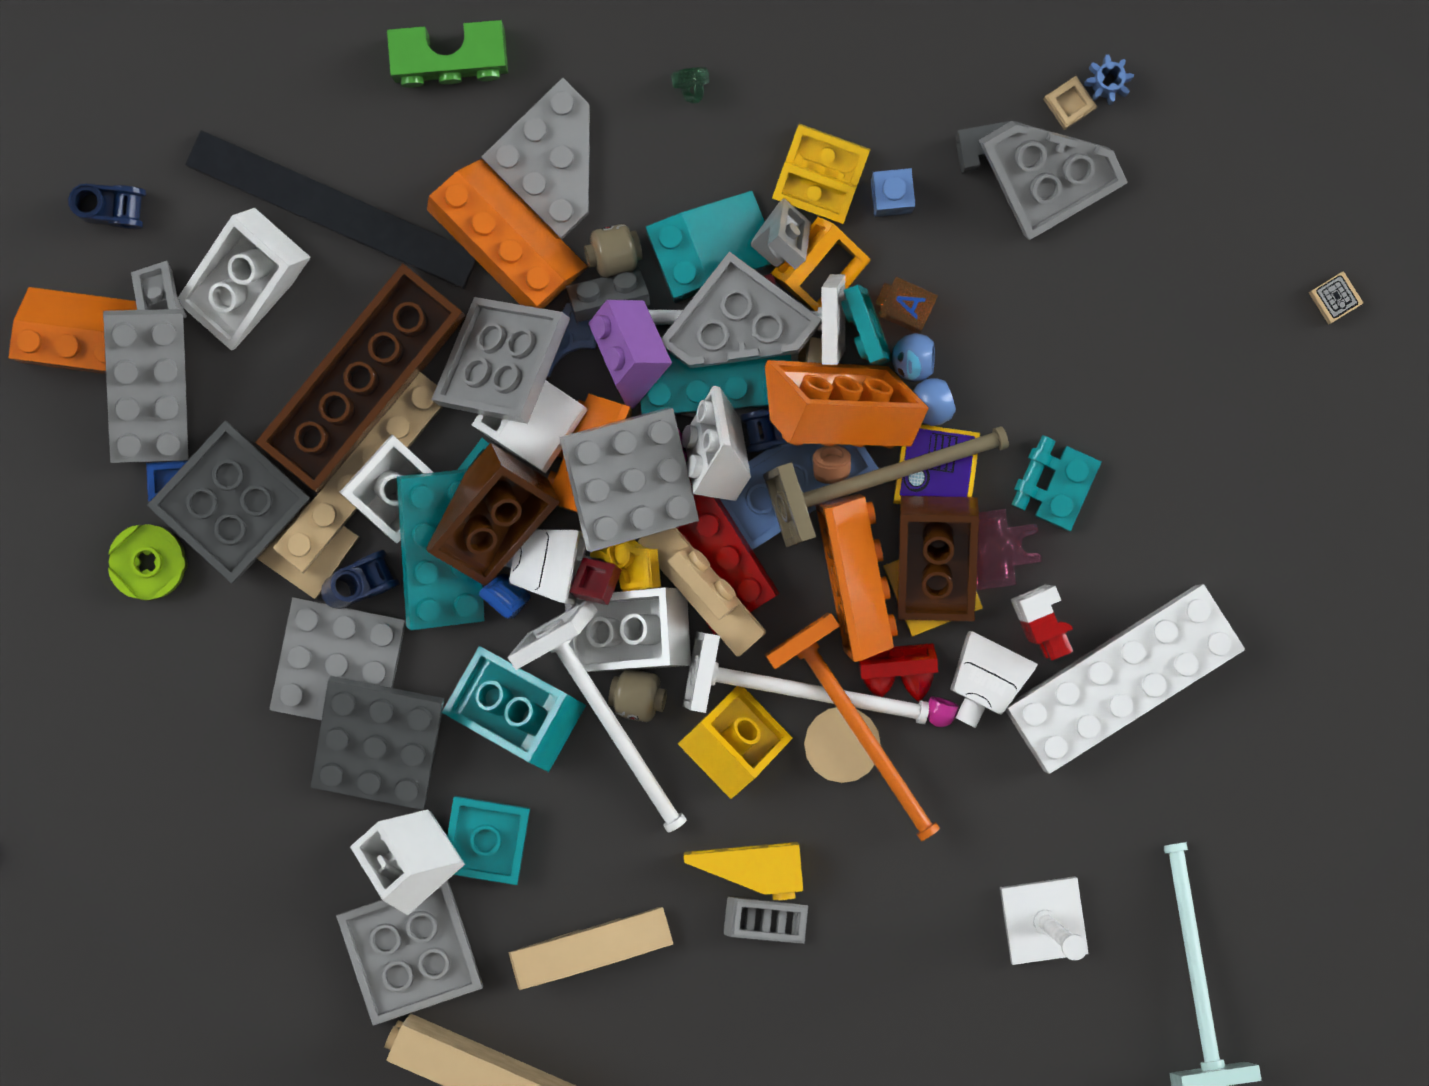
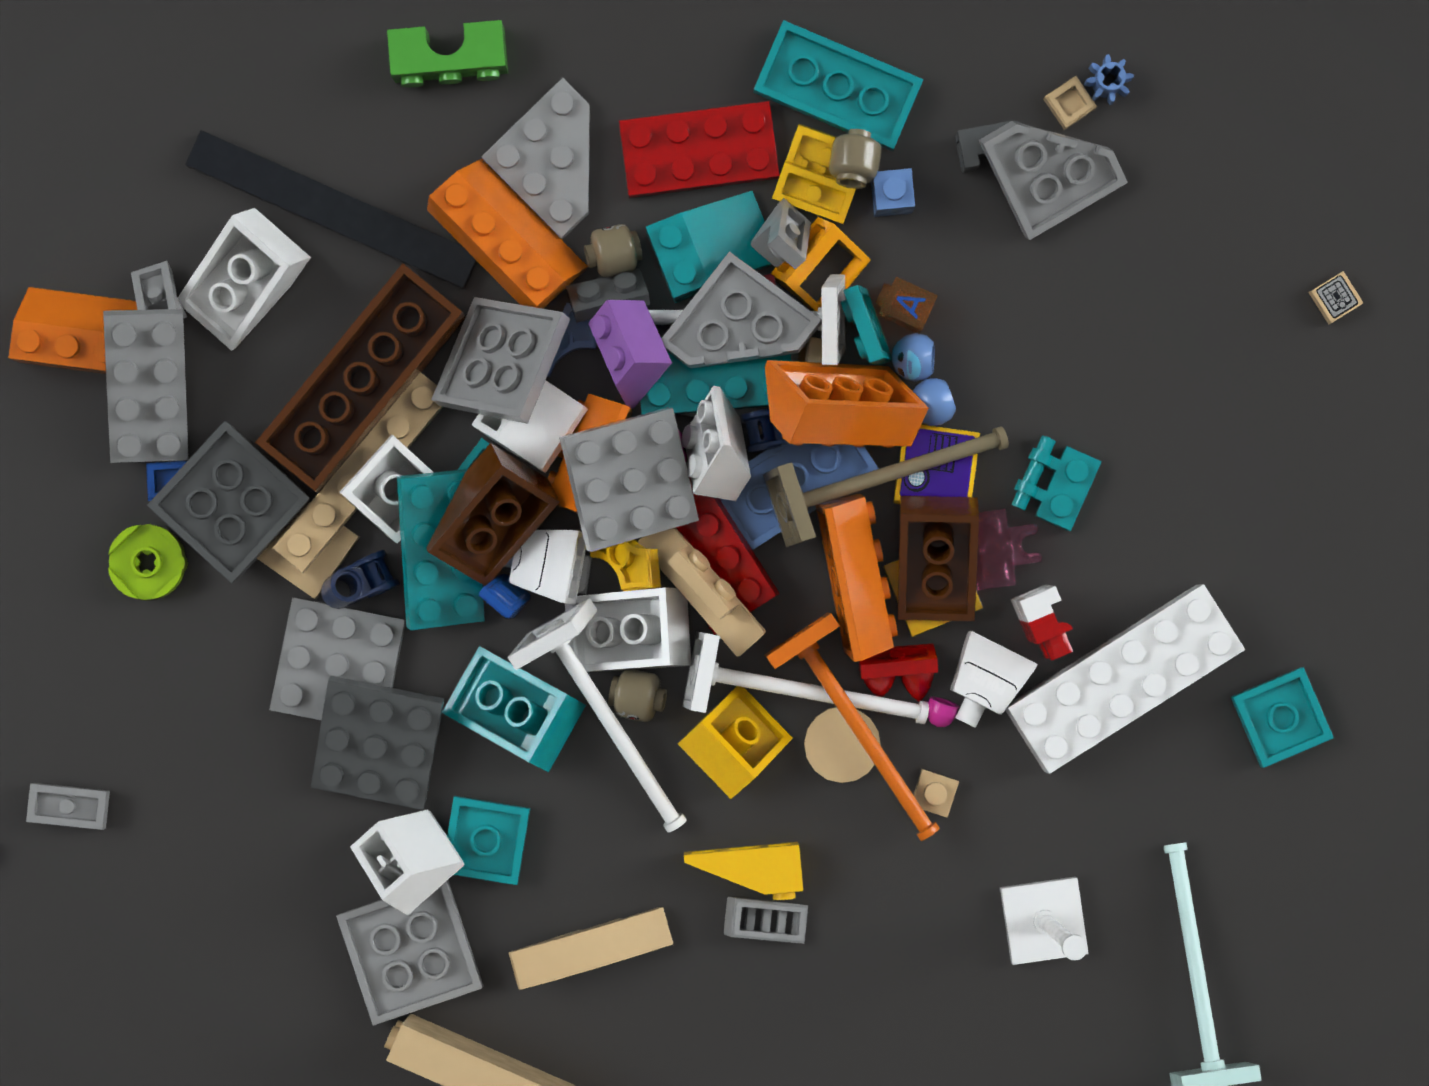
dark blue piece [68,183,146,229] -> none
dark red plate [569,557,622,605] -> none
clear green tile [671,67,710,104] -> none
nougat tile [813,445,851,484] -> none
none -> light grey plate [26,783,110,830]
none -> red plate [619,101,780,198]
none -> teal plate [753,20,924,152]
none -> dark tan head [829,129,882,189]
none -> tan plate [913,769,959,818]
none -> teal plate [1231,667,1334,768]

